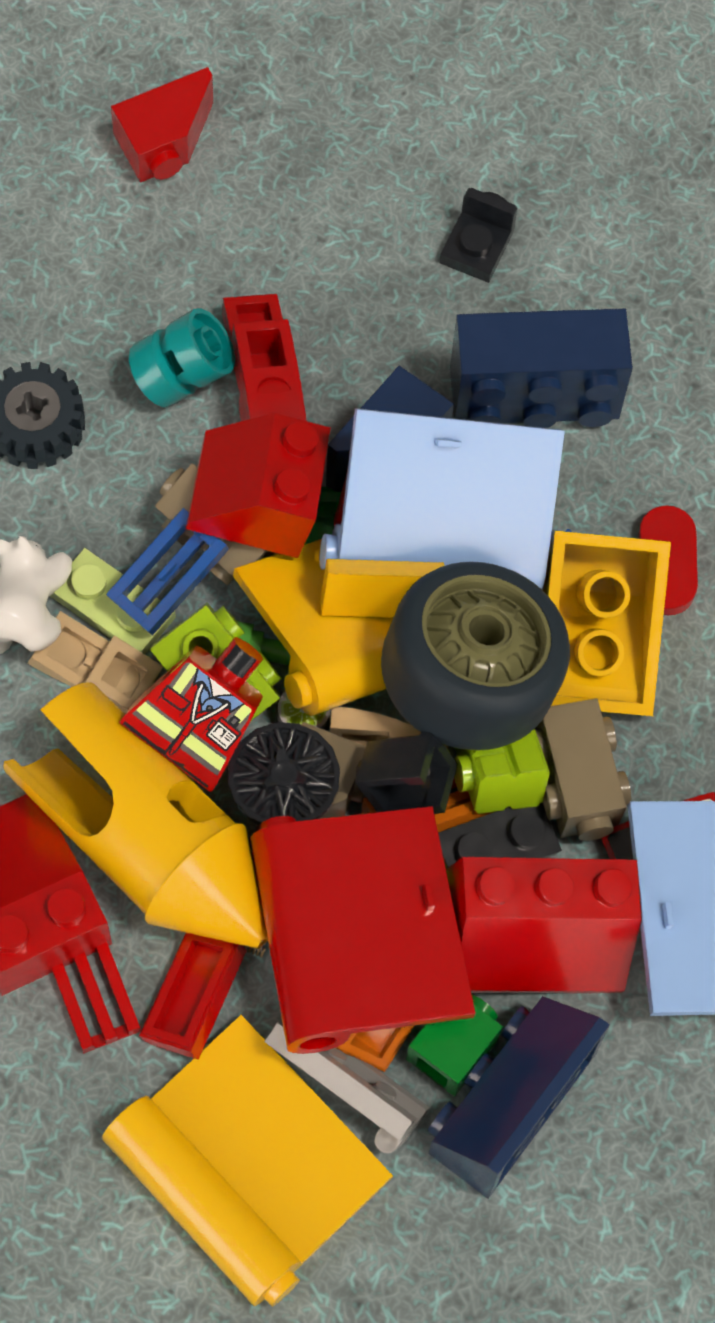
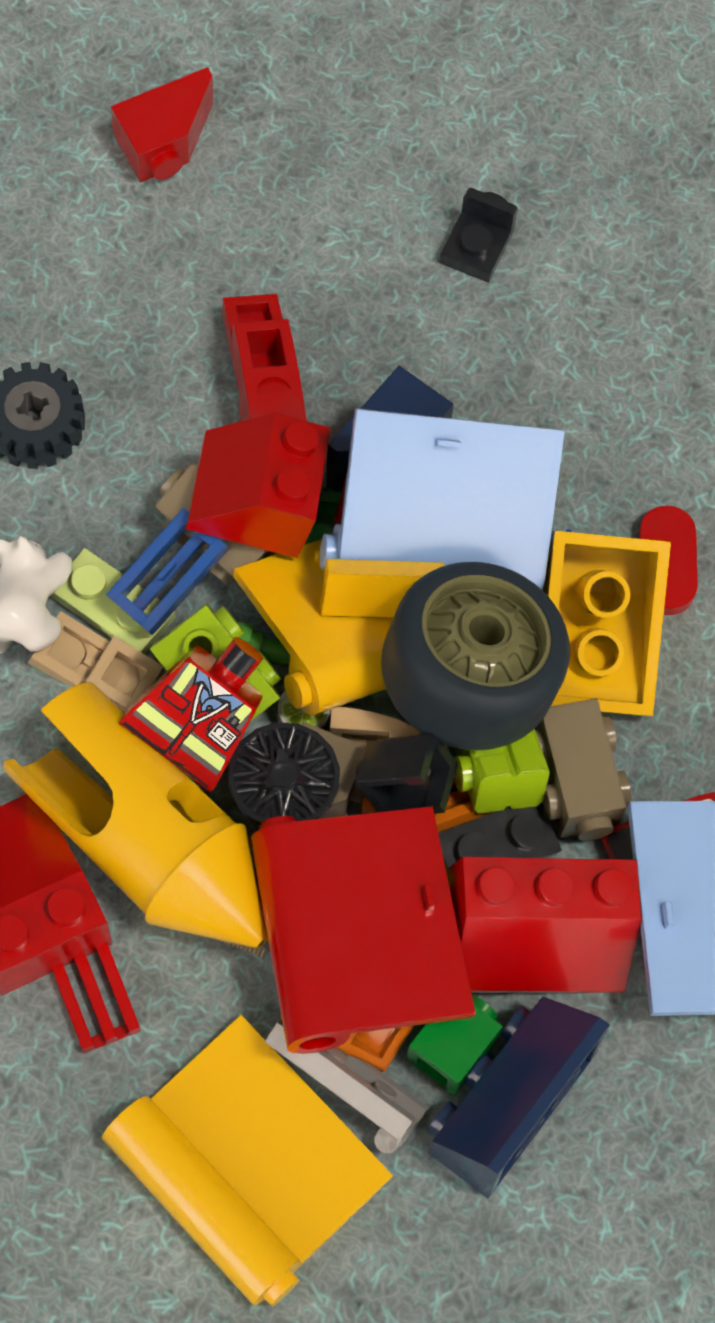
teal wheel [128,308,236,408] -> none
red tile [139,933,247,1060] -> none
dark blue brick [450,308,633,428] -> none

